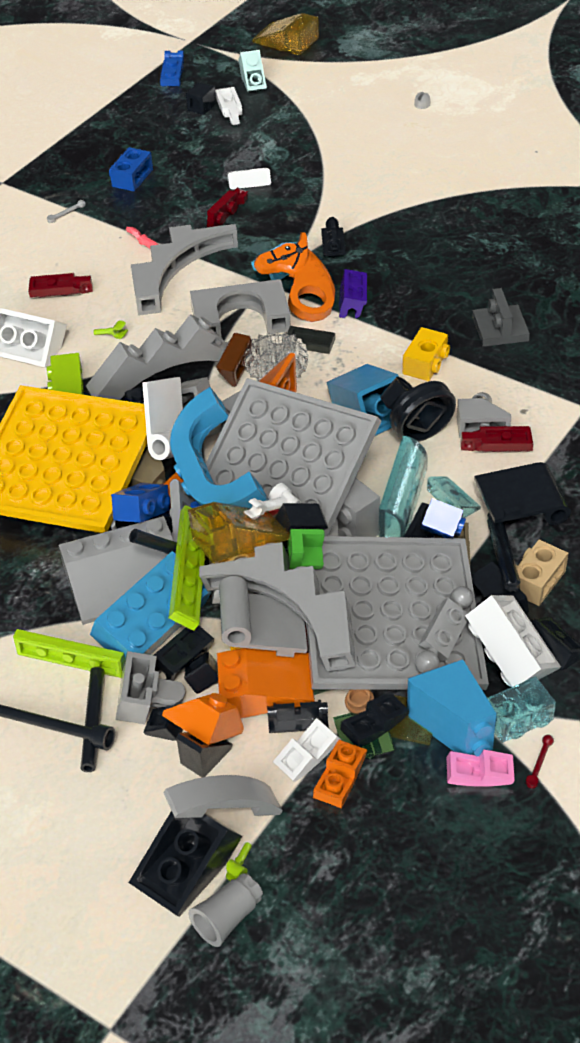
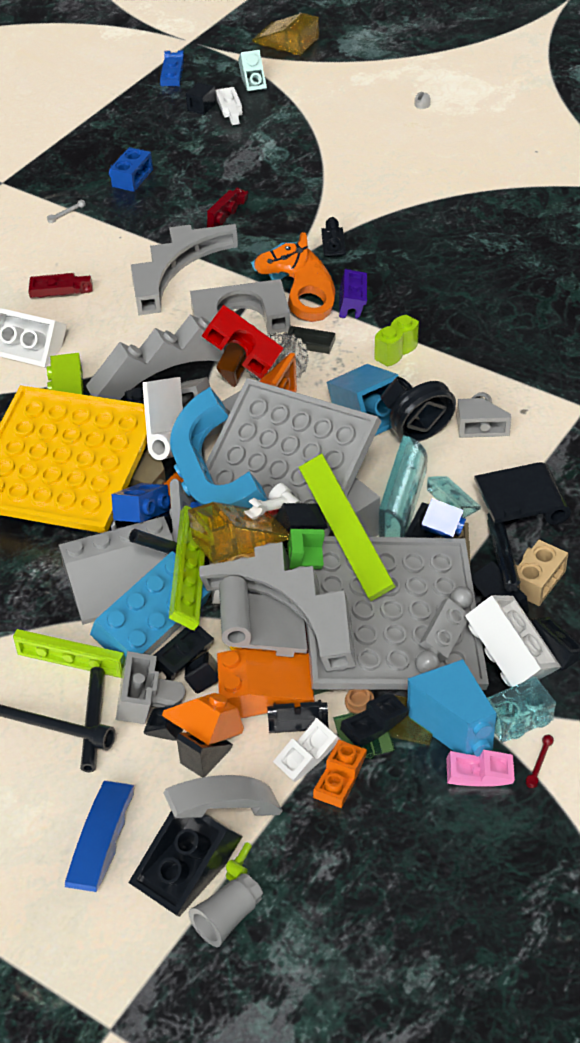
lime hand [94,320,128,339] -> none
coral piece [125,227,159,248] -> none
white slope [227,168,271,189] -> none
yellow brick [402,327,450,381] -> none
dark red hinge [460,426,534,451] -> none
dark grey bracket [472,288,530,346] -> none
none -> blue slope [65,781,134,892]
none -> red arch [202,305,284,379]
none -> lime tile [299,453,396,601]
none -> lime brick [375,314,419,367]

